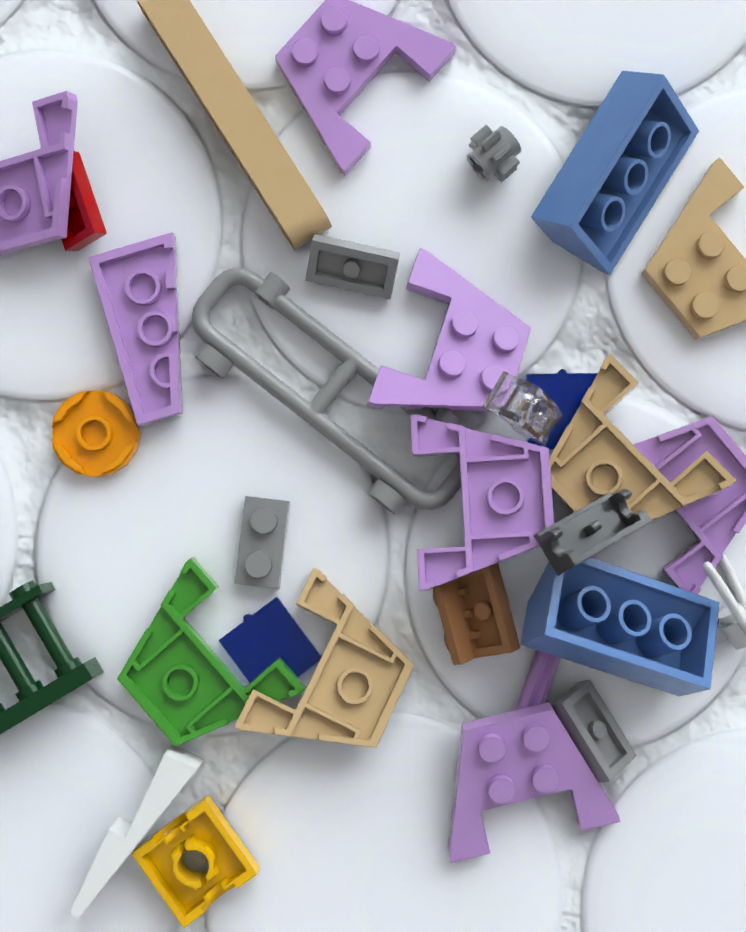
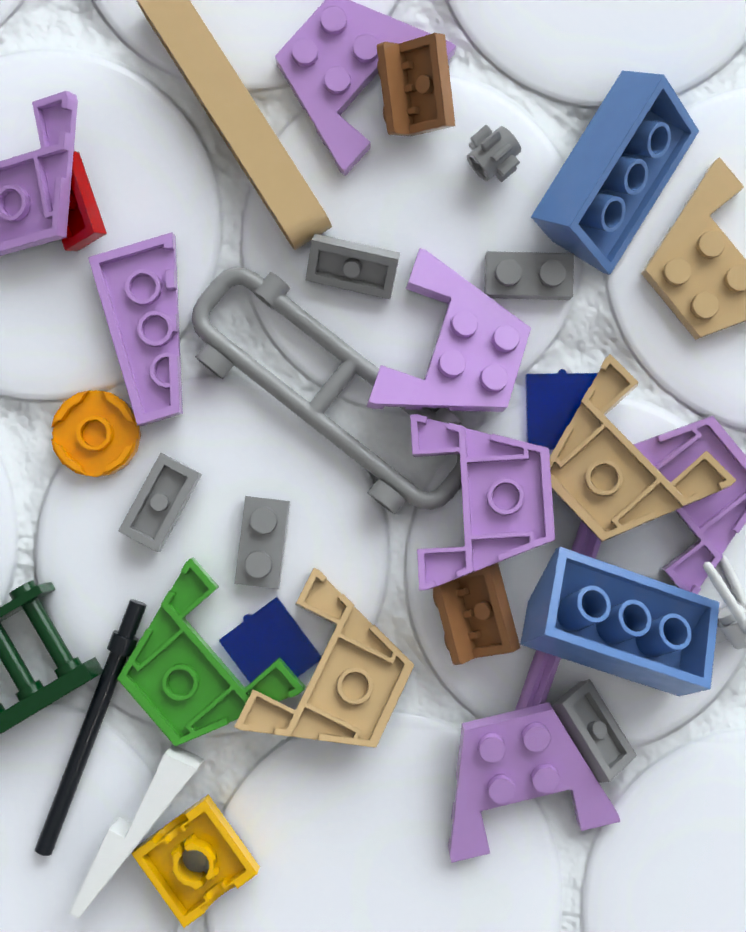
clear leg [483,371,563,446] -> none
hinge [534,489,652,576] -> none
none -> black bar [34,599,147,856]
none -> light grey plate [118,453,202,552]
none -> medium nougat bracket [377,33,455,136]
none -> light grey plate [484,251,574,300]

